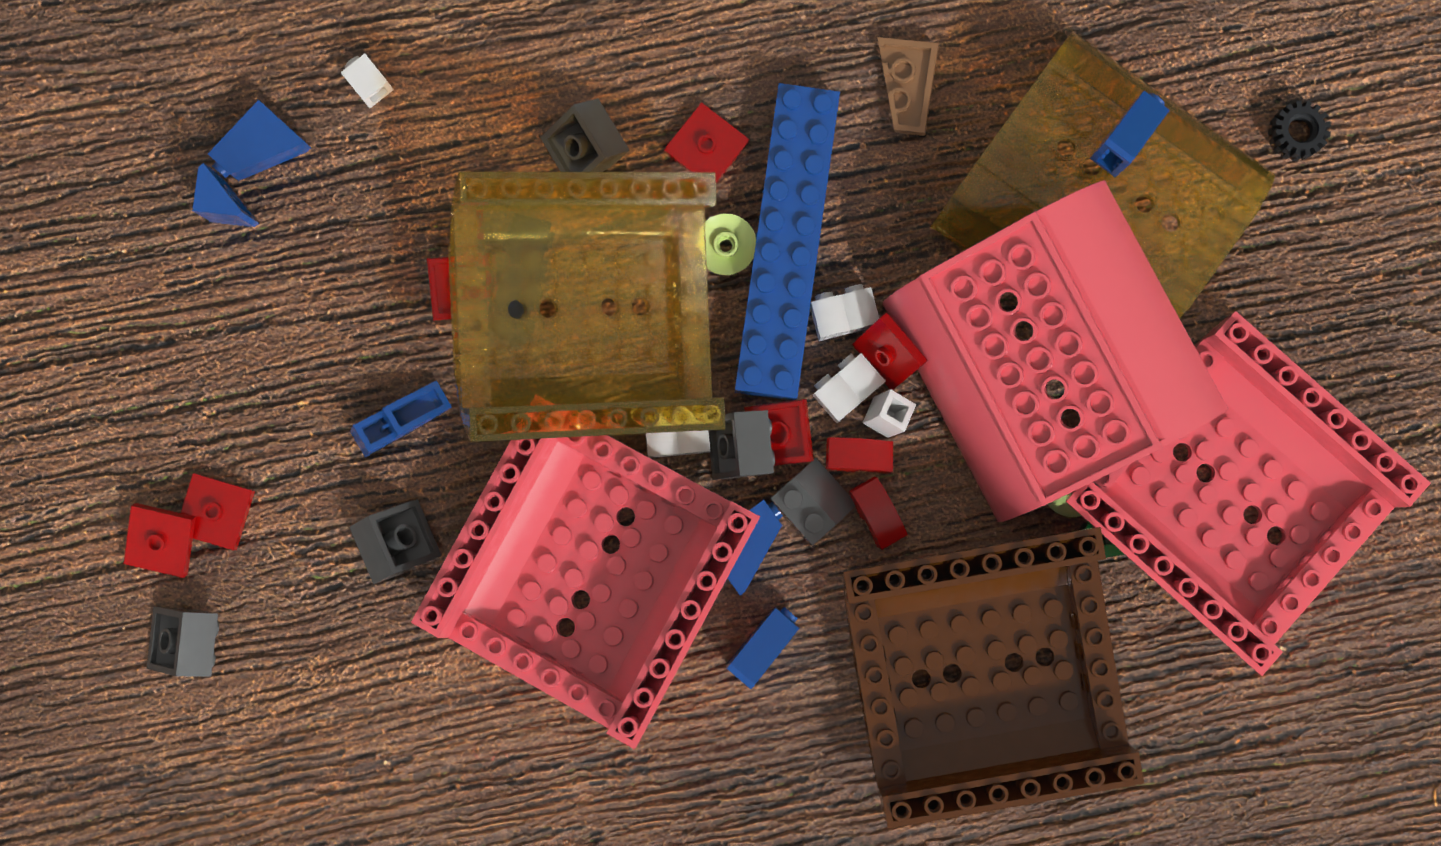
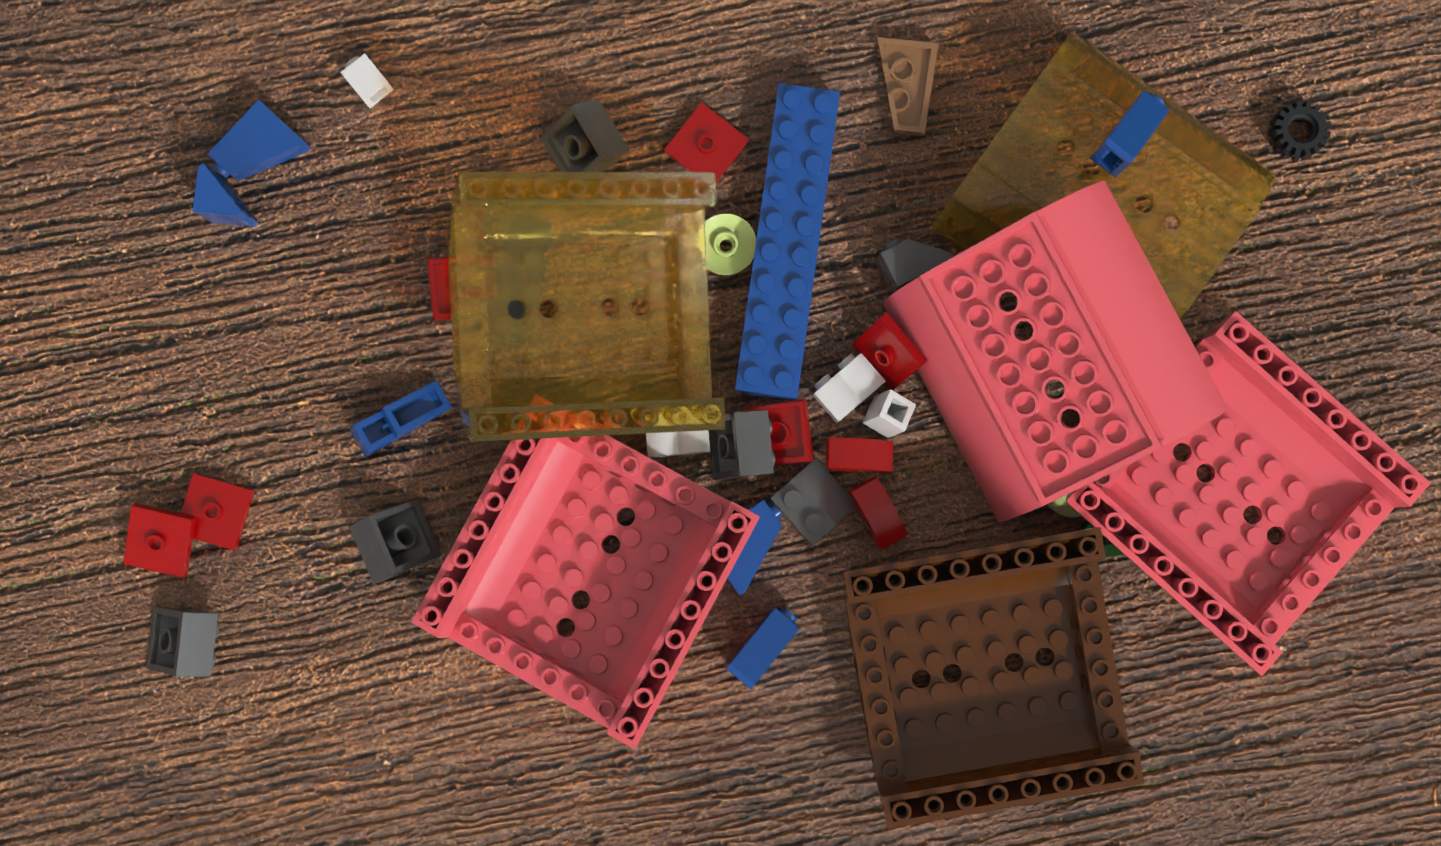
white brick [810,284,879,341] -> none
none -> dark grey slope [875,238,953,295]

